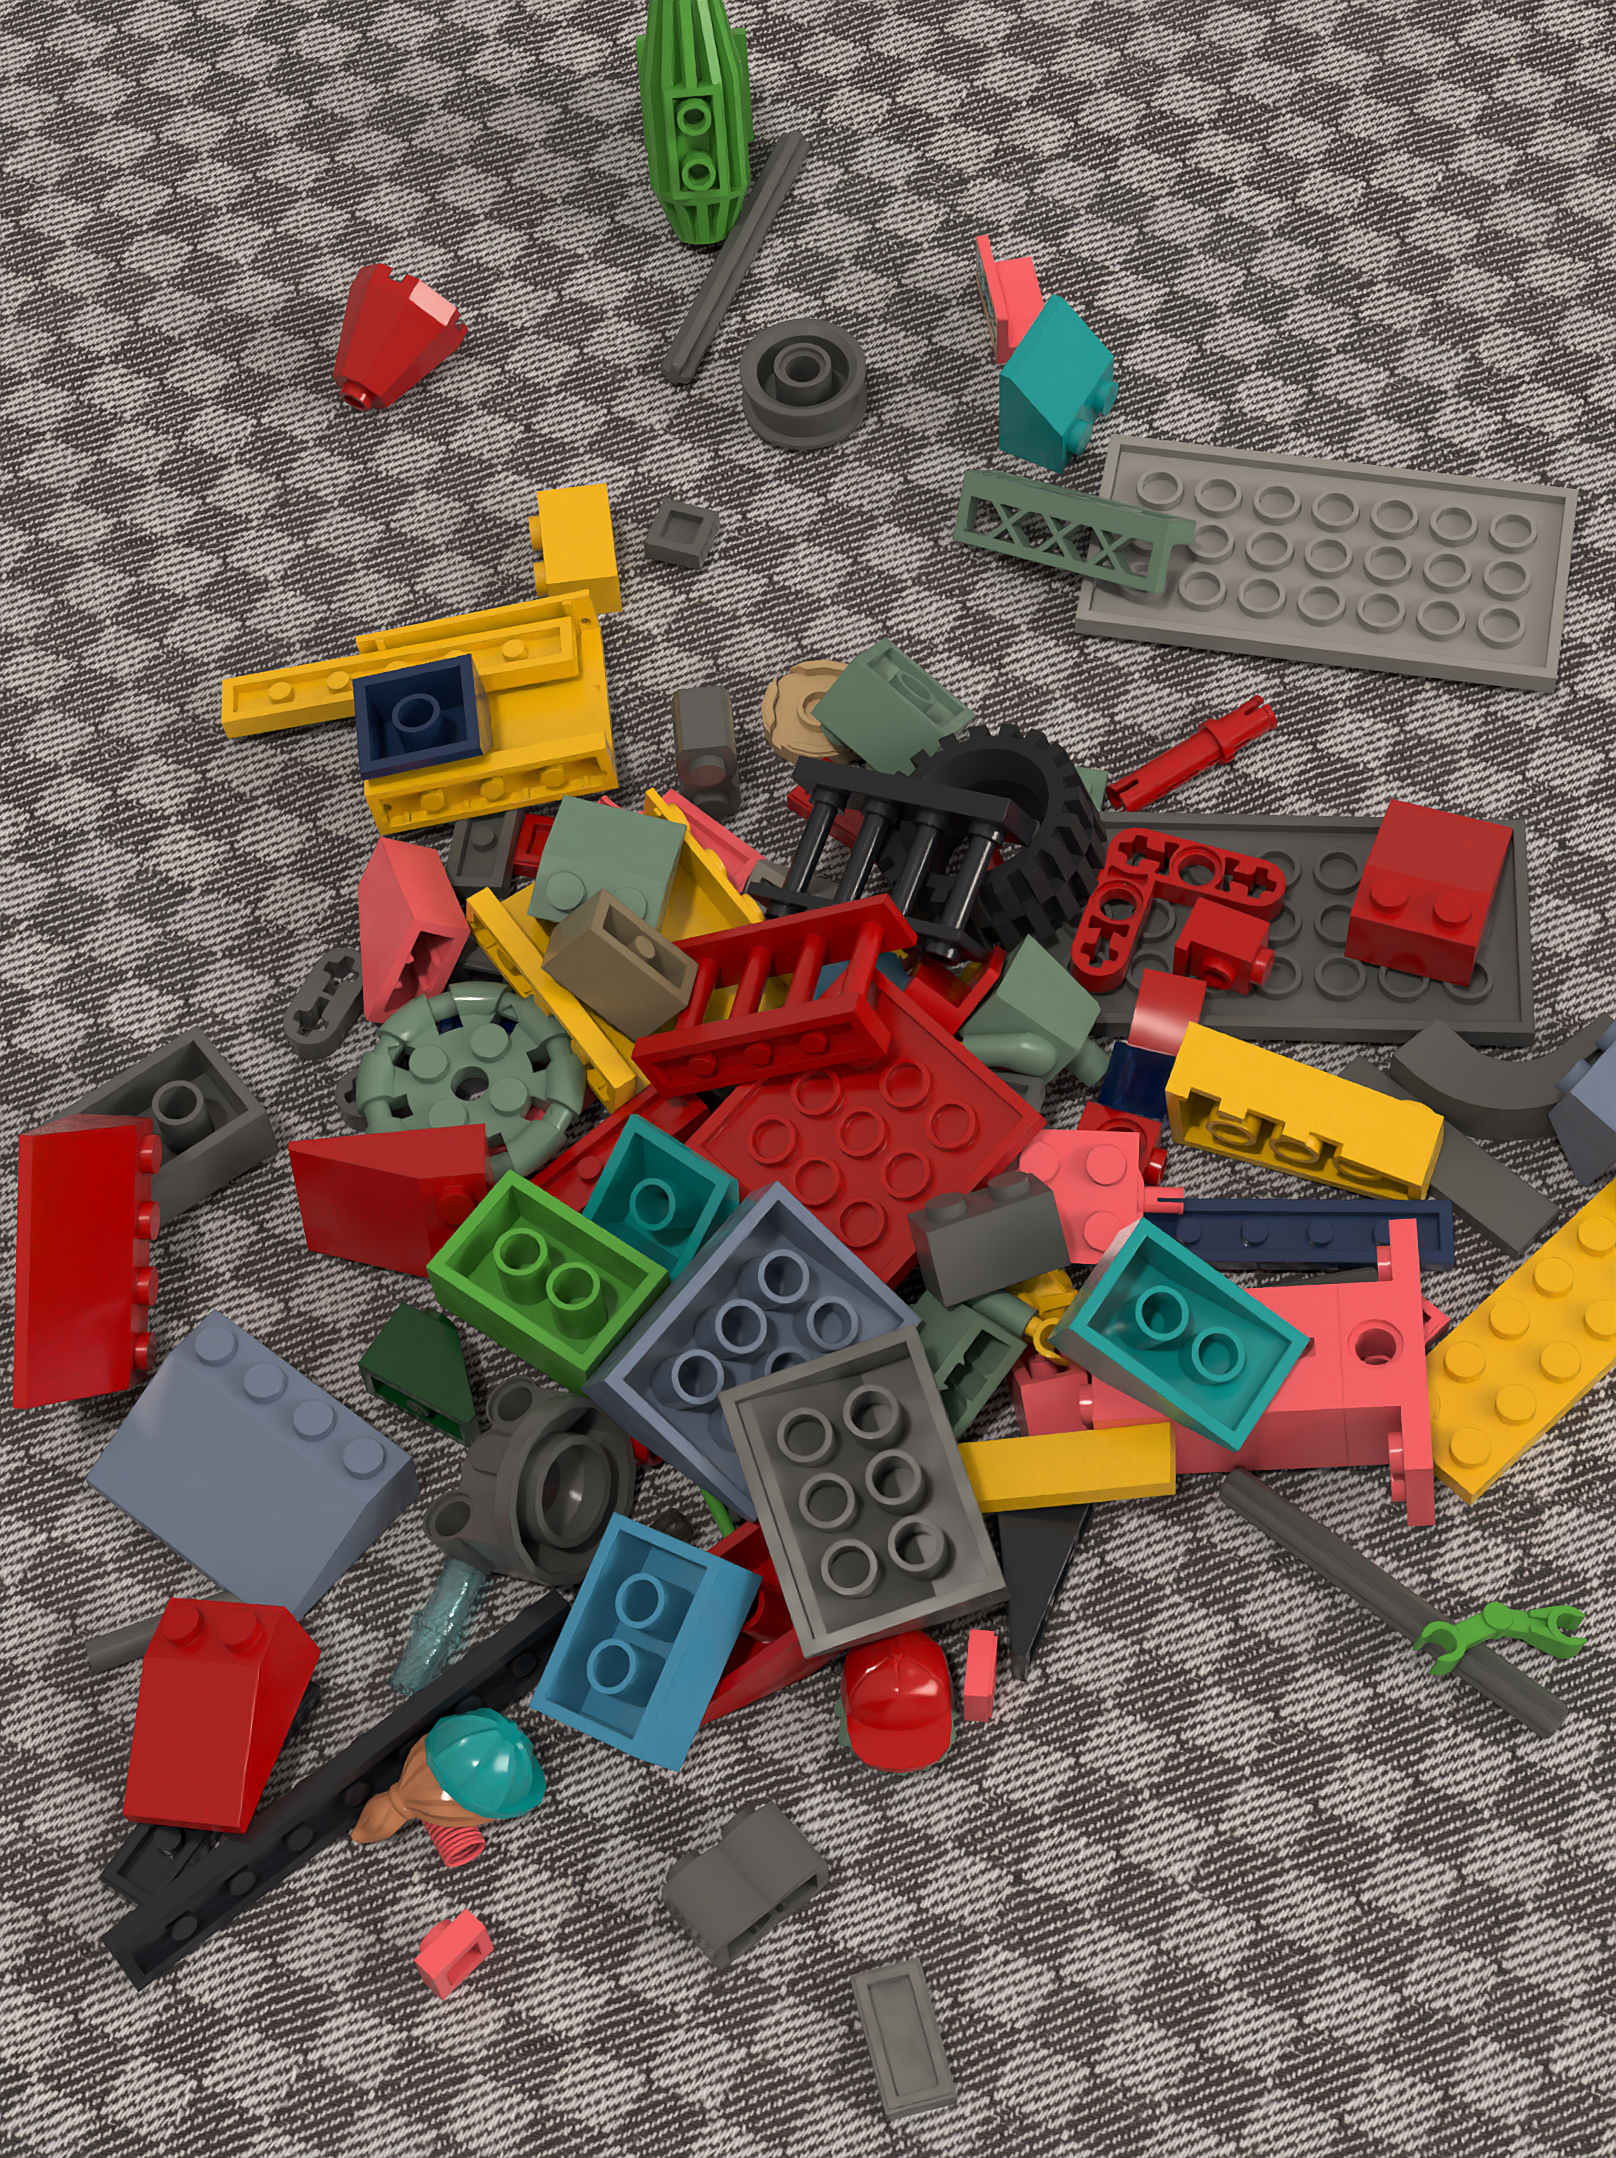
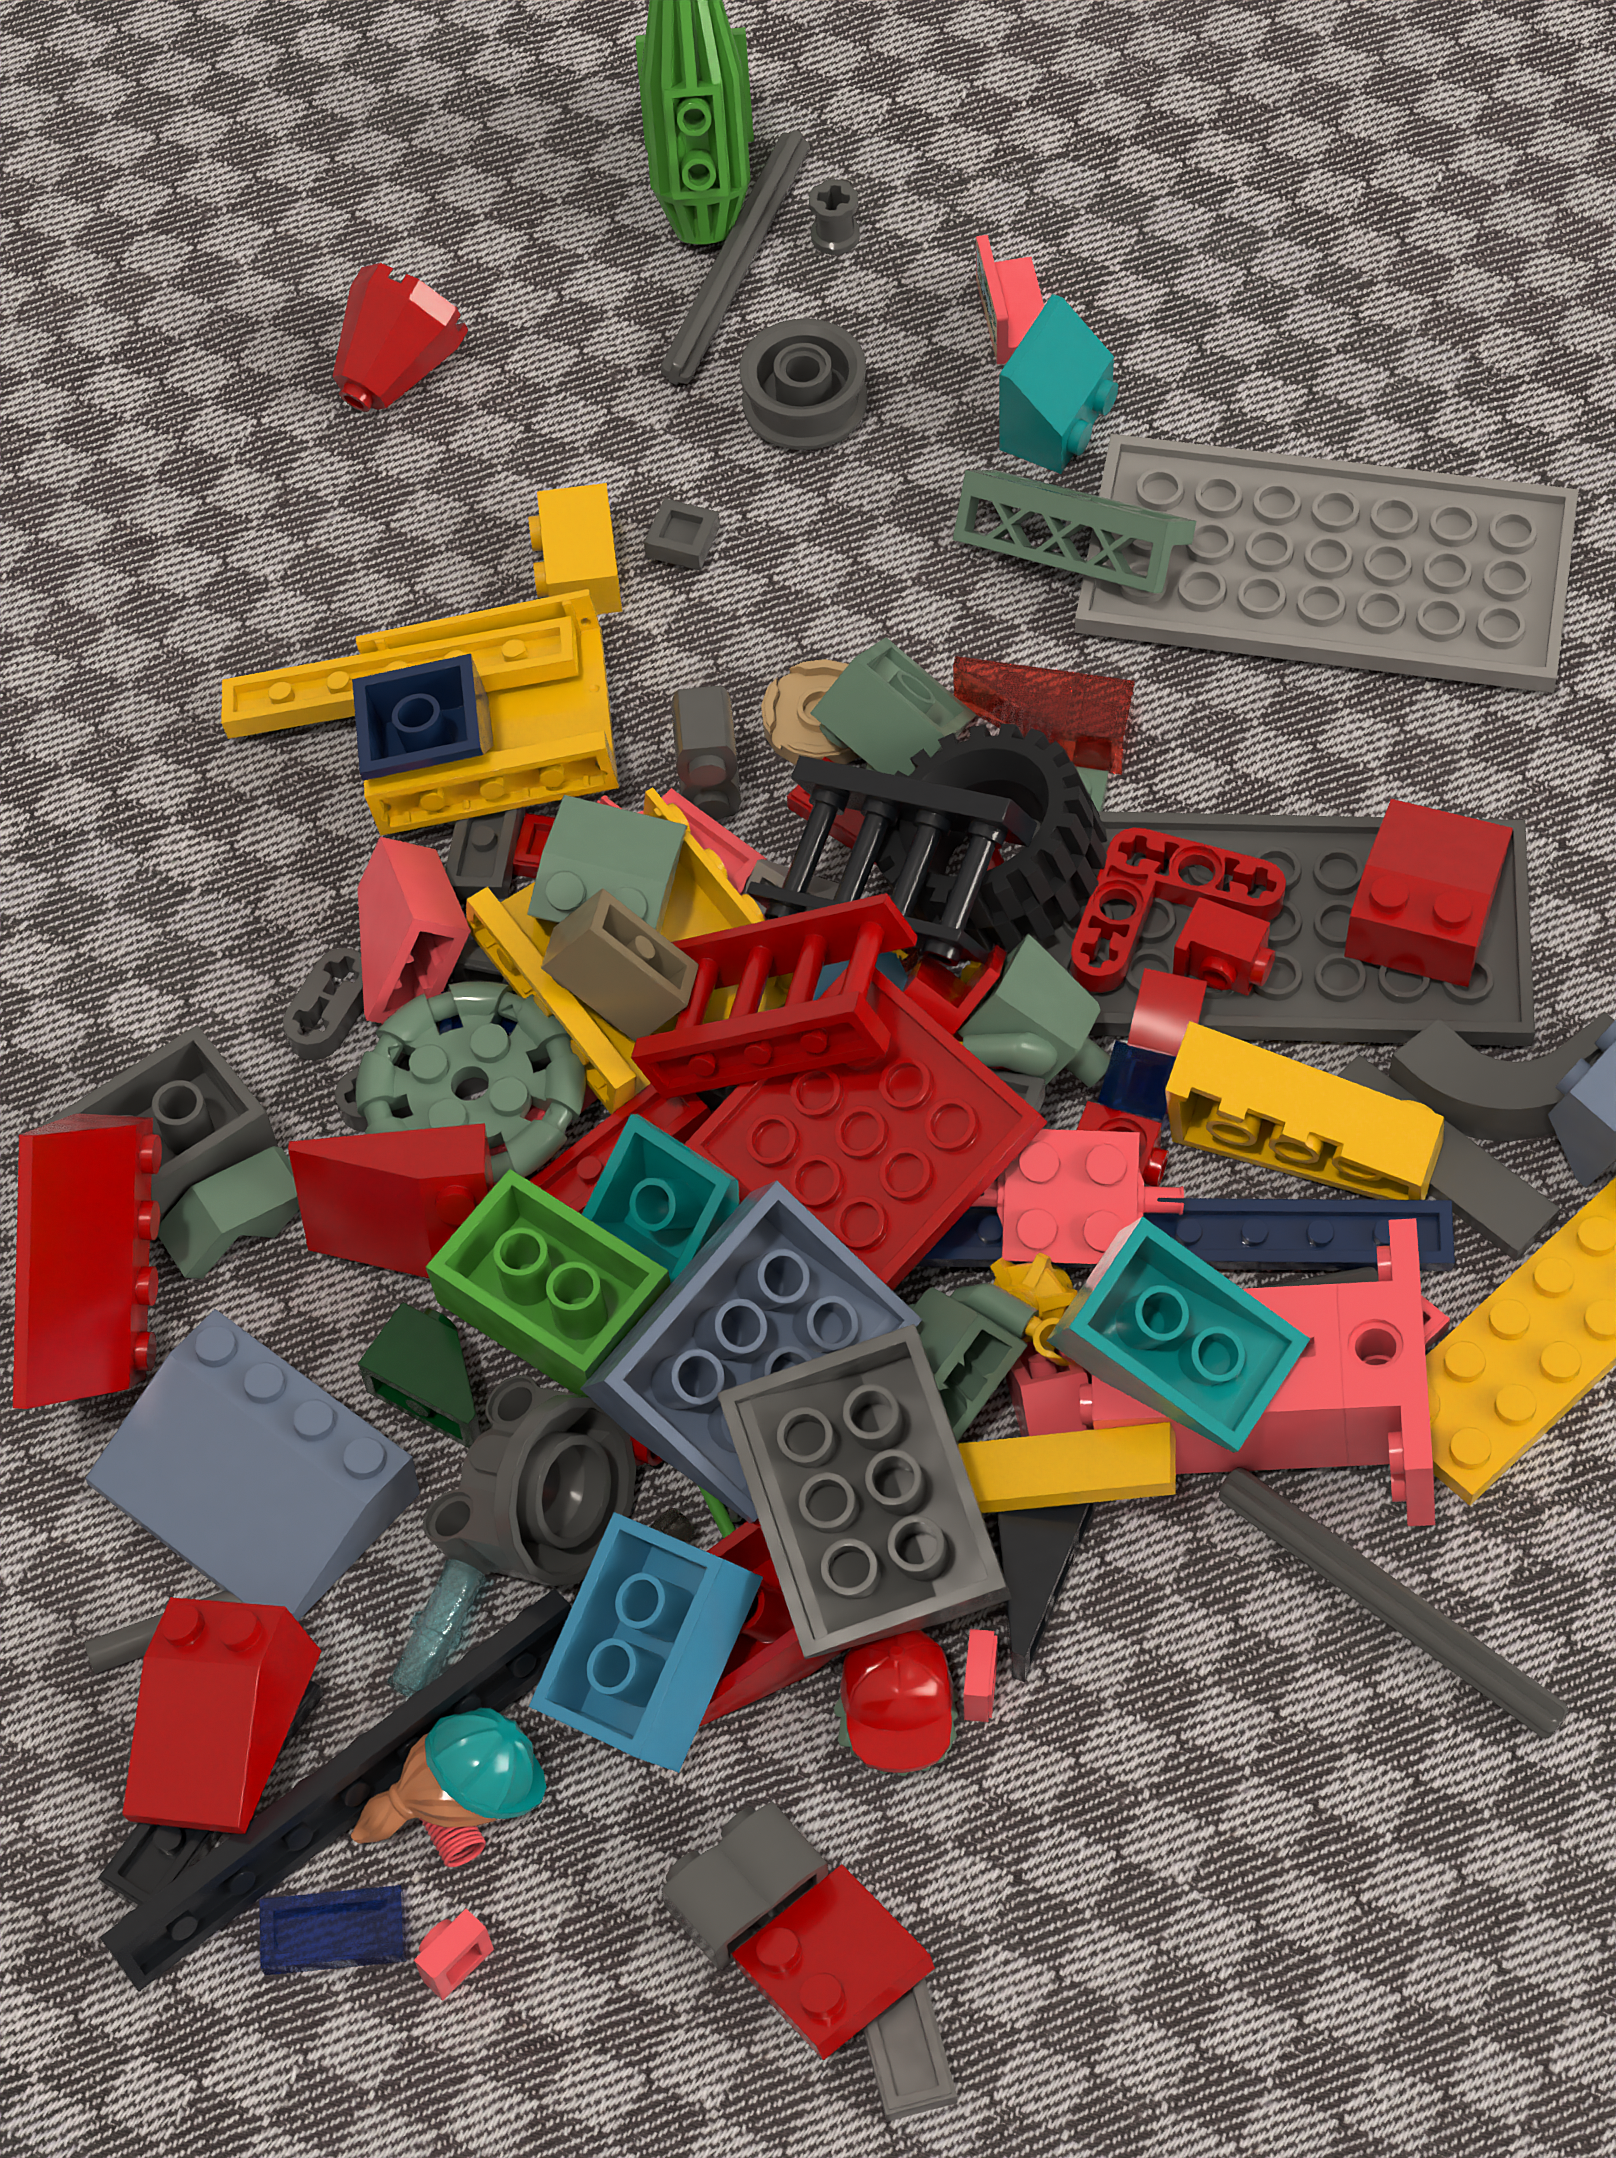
dark grey brick [906,1171,1071,1308] -> none
red pin [1106,695,1277,812] -> none
bright green piece [1413,1602,1587,1675] -> none
none -> sand green slope [158,1146,300,1279]
none -> clear blue tile [259,1885,407,1976]
none -> red plate [731,1864,935,2061]
none -> dark grey bush [809,179,860,255]
none -> clear red slope [953,656,1135,775]

